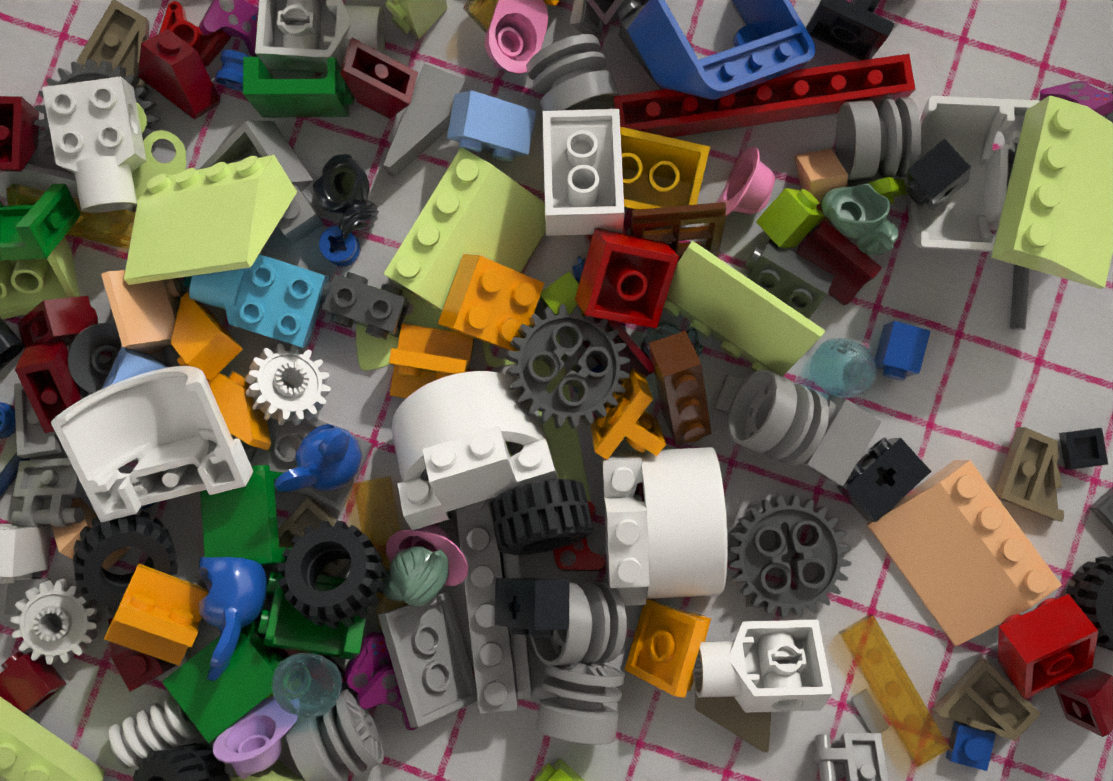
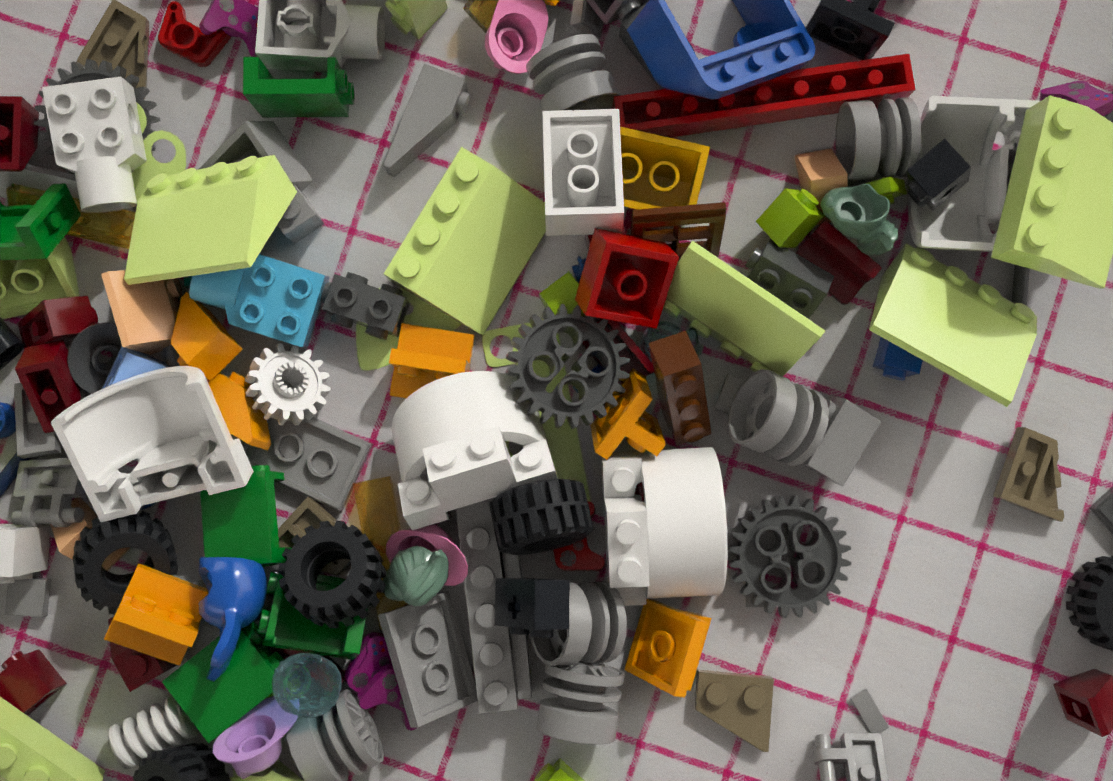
white gear [10,579,102,665] -> none
dark red slope [138,29,220,120] -> none
blue wheel [215,49,251,92] -> none
blue piece [274,424,362,493] -> none
black hair [313,154,379,240] -> none
blue wheel [319,225,361,267] -> none
dark red slope [340,37,418,119] -> none
light orange brick [438,254,545,352] -> none
light blue brick [447,90,536,162] -> none
white brick [693,620,832,713] -> none
bright pink piece [716,147,775,217] -> none
clear light blue hair [810,338,876,398] -> none
black brick [836,437,932,522] -> none
clear yellow tile [838,614,950,767] -> none
light nougat slope [866,460,1062,647] -> none
dark tan wing [932,658,1041,741] -> none
blue plate [946,721,996,771] -> none
red brick [998,594,1098,699] -> none
black plate [1059,427,1108,470] -> none
none -> yellowish green slope [869,243,1037,407]

